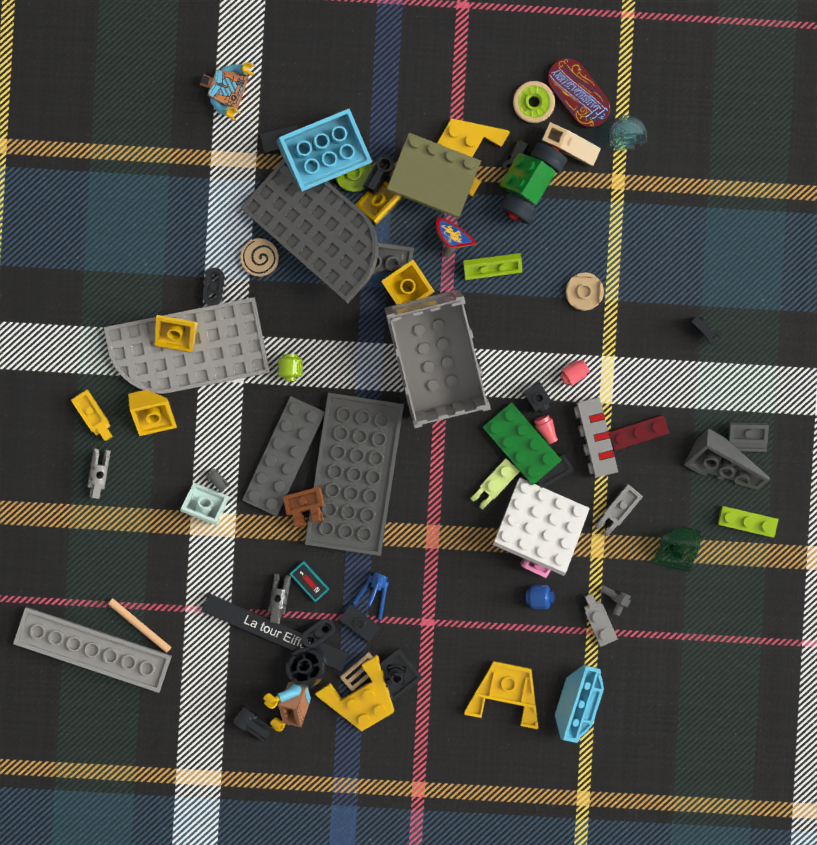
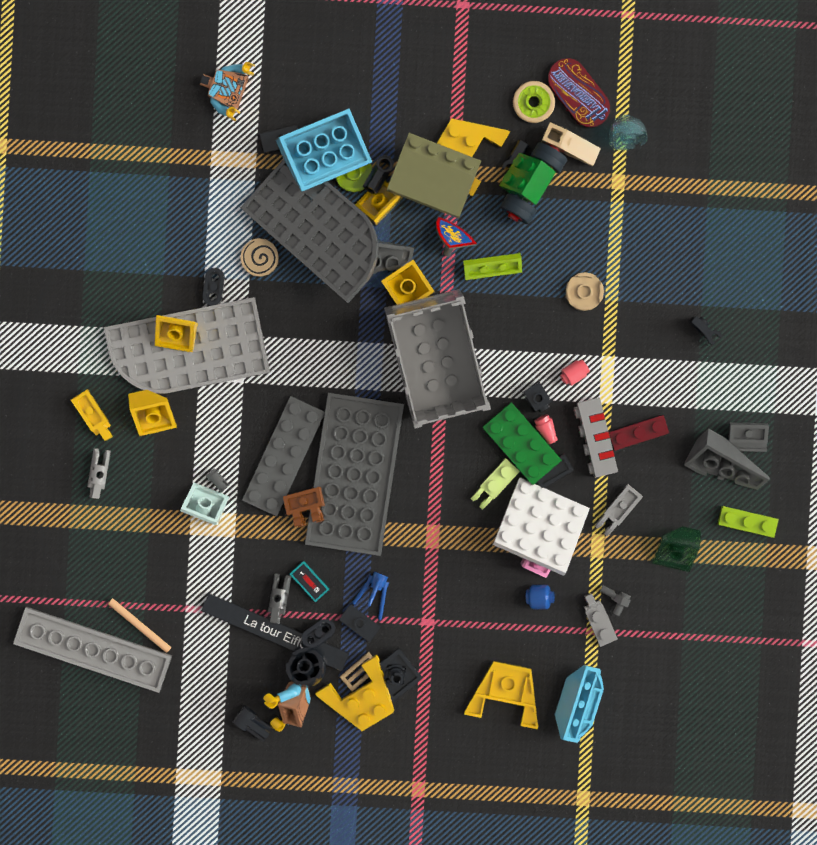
lime head [278,354,303,381] -> none

